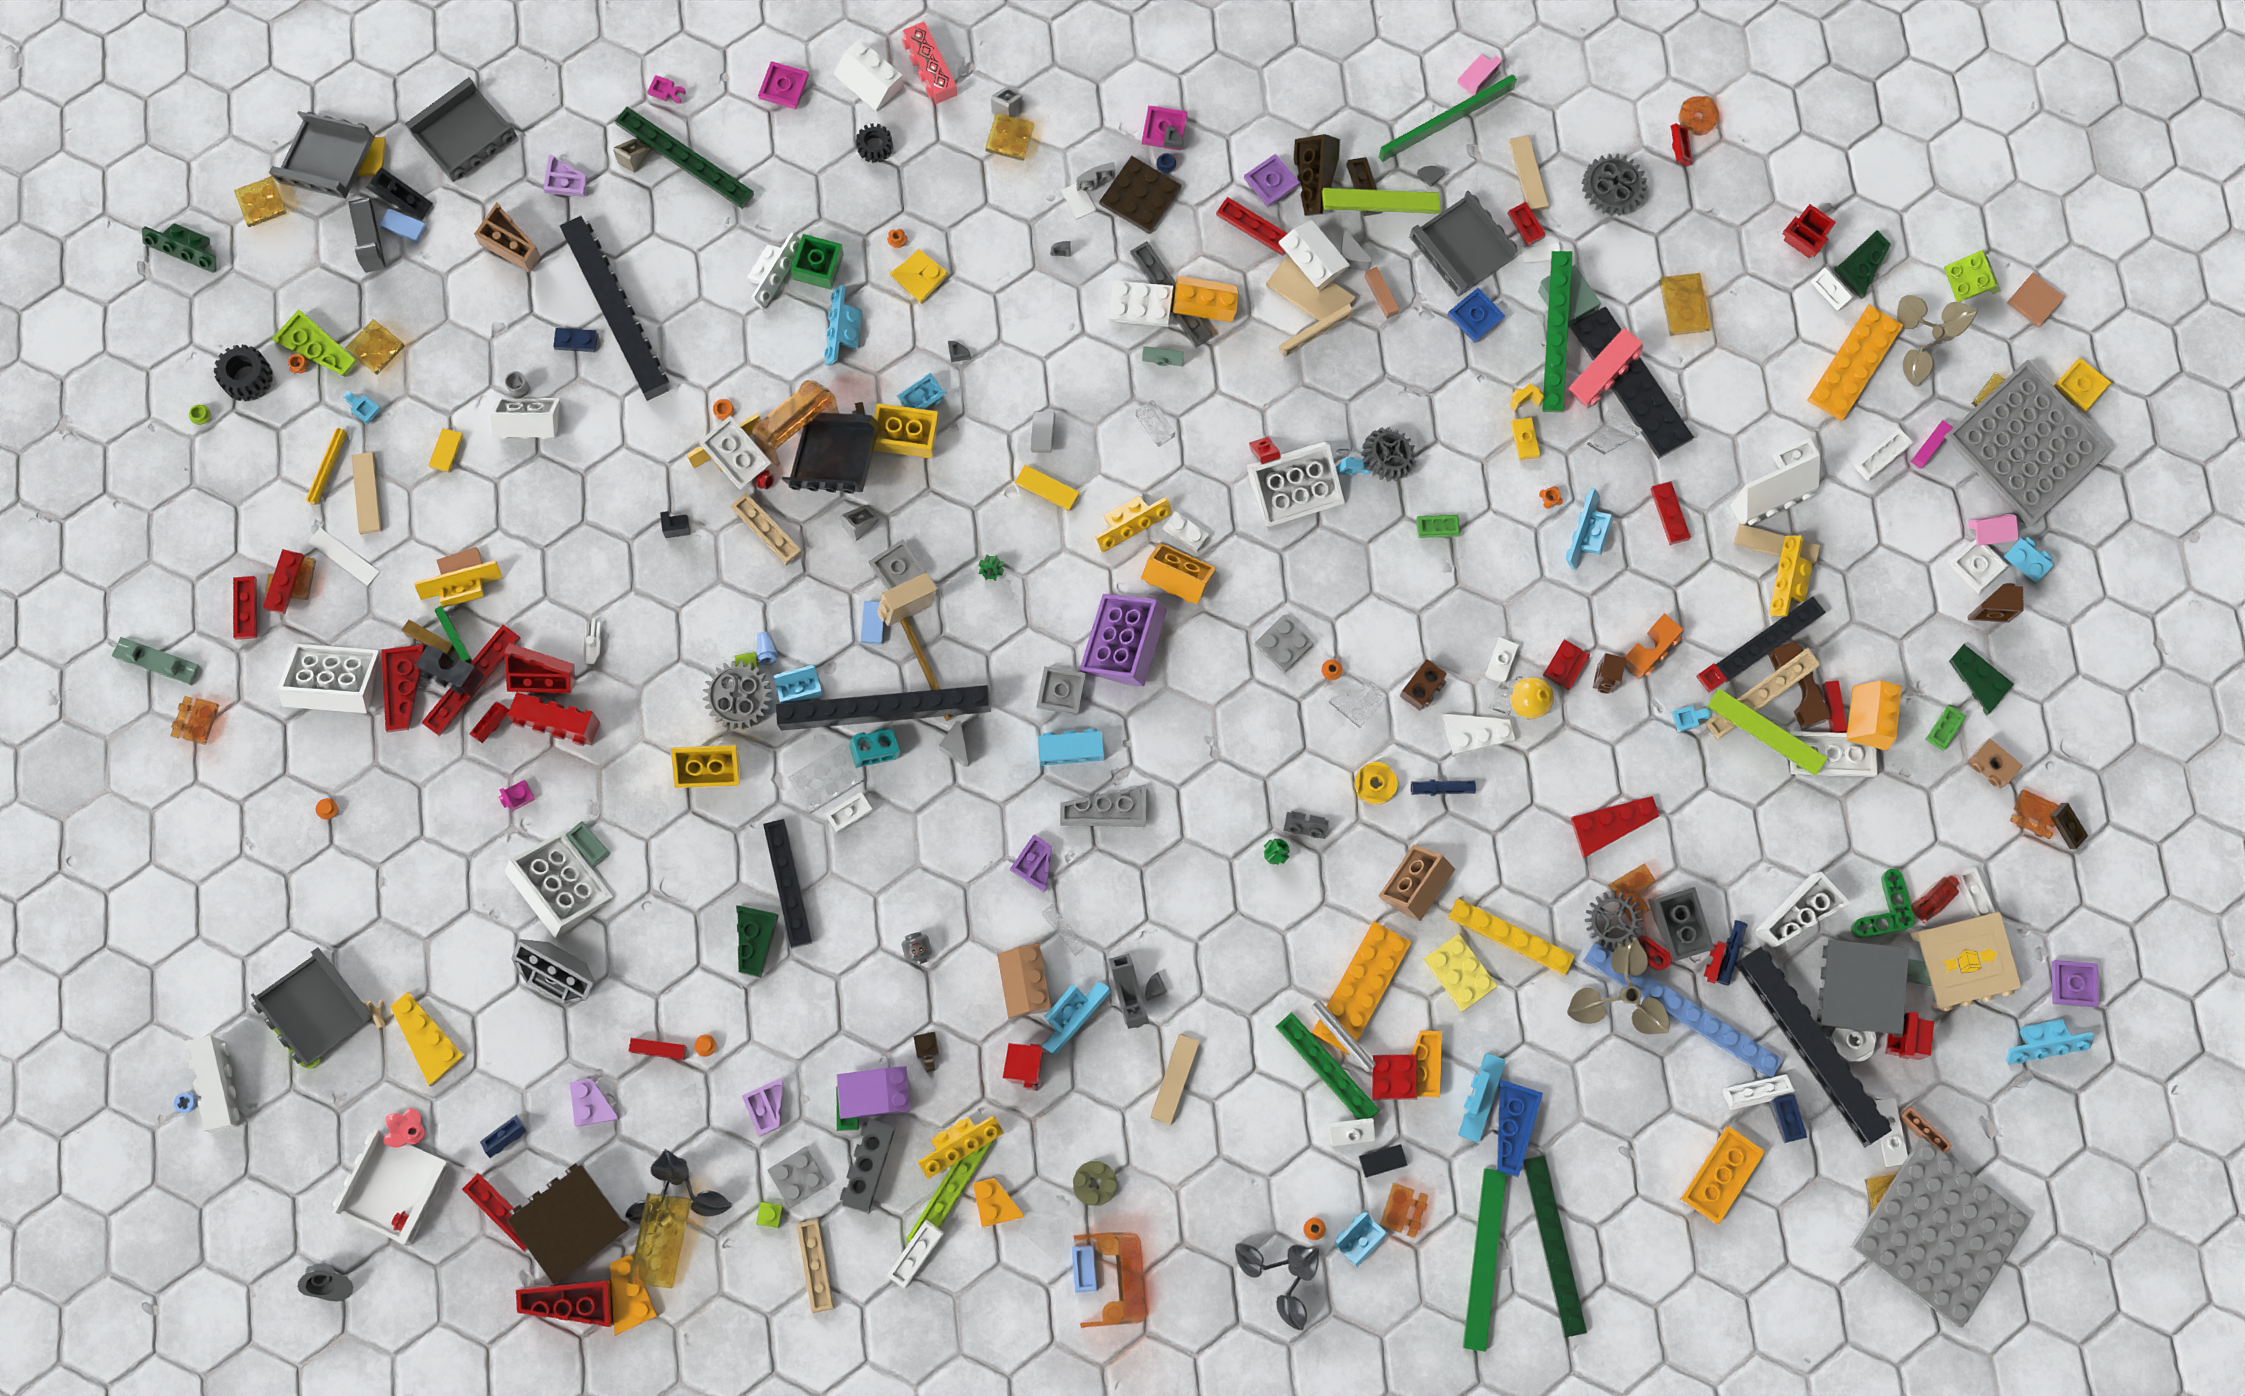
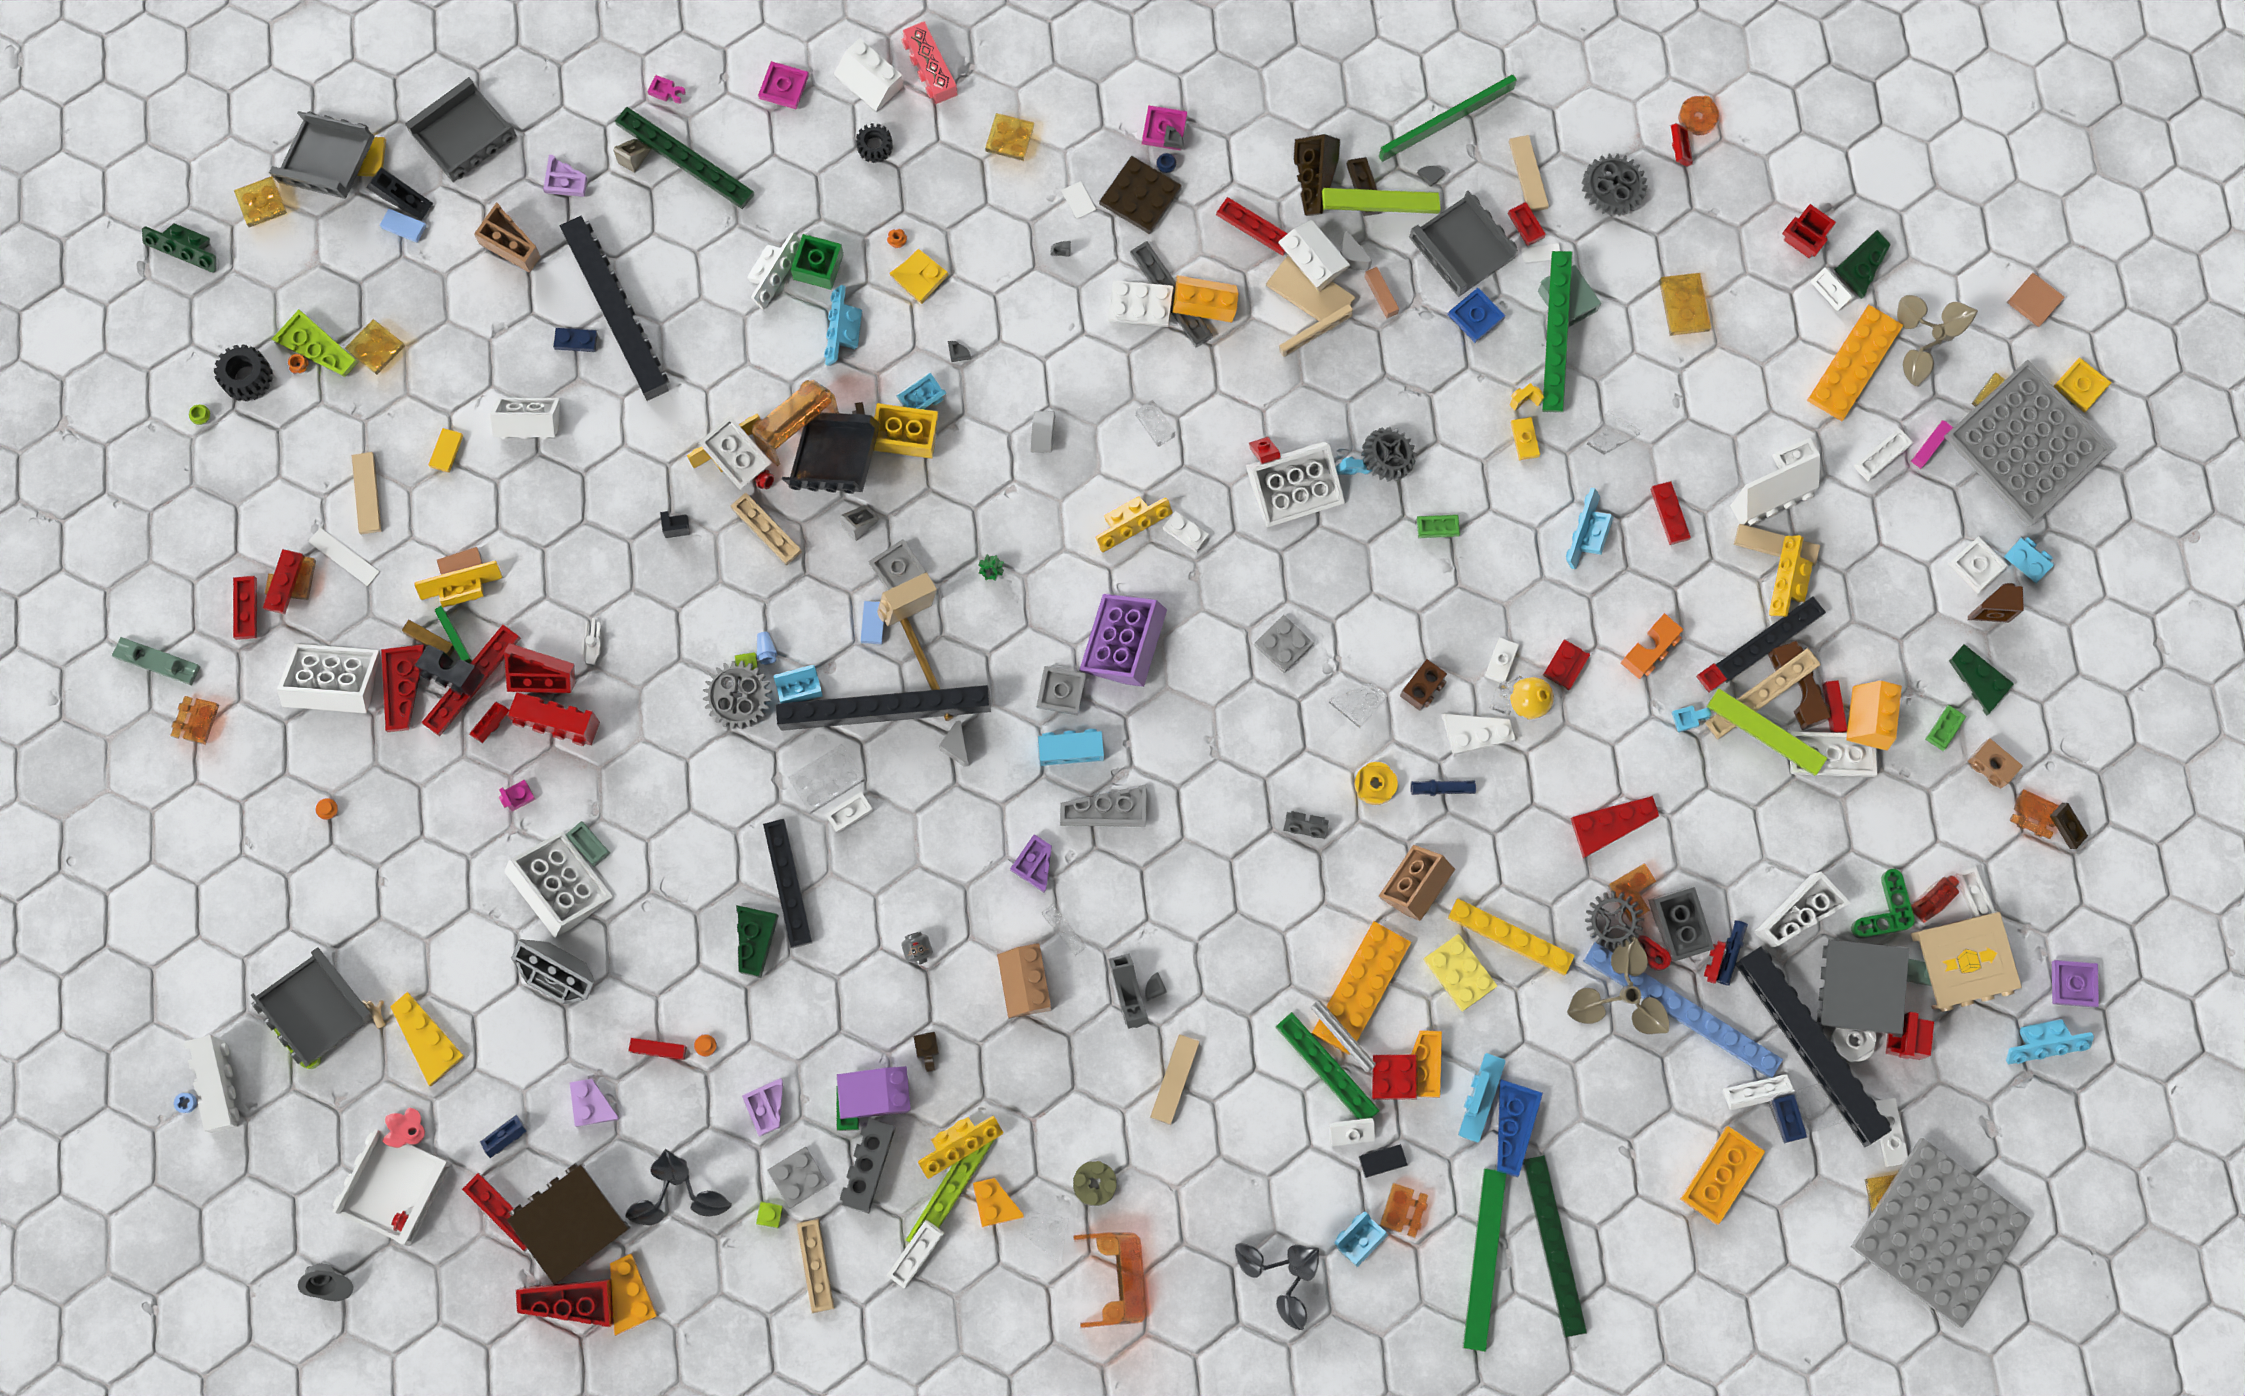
yellow axle [306,428,347,505] -> none
medium azure plate [343,391,381,425] -> none
dark grey beam [348,197,386,273] -> none
light grey wheel [505,371,529,398] -> none
clear yellow plate [628,1193,692,1289] -> none
yellow slope [671,745,741,788] -> none
orange tile [713,399,734,421] -> none
teal brick [849,728,900,768] -> none
light grey slope [991,87,1023,121] -> none
red plate [1003,1043,1046,1091] -> none
yellow tile [1015,465,1079,512] -> none
medium azure bracket [1042,981,1112,1056] -> none
light blue tile [1072,1245,1098,1293] -> none
light grey slope [1076,162,1115,191] -> none
light orange slope [1141,542,1216,604] -> none
sand green plate [1142,346,1184,367] -> none
medium lavender plate [1244,154,1300,207] -> none
green gear [1263,838,1290,865] -> none
orange plate [1303,1218,1326,1240] -> none
orange plate [1321,659,1343,680] -> none
bright pink panel [1457,54,1502,95] -> none
orange plate [1539,486,1563,509] -> none
coral brick [1568,328,1643,409] -> none
black plate [1571,306,1694,459] -> none
reddish brown brick [1593,653,1626,694] -> none
nougat piece [1899,1106,1952,1154] -> none
lime bracket [1944,250,2001,302] -> none
bright pink panel [1968,514,2018,546] -> none

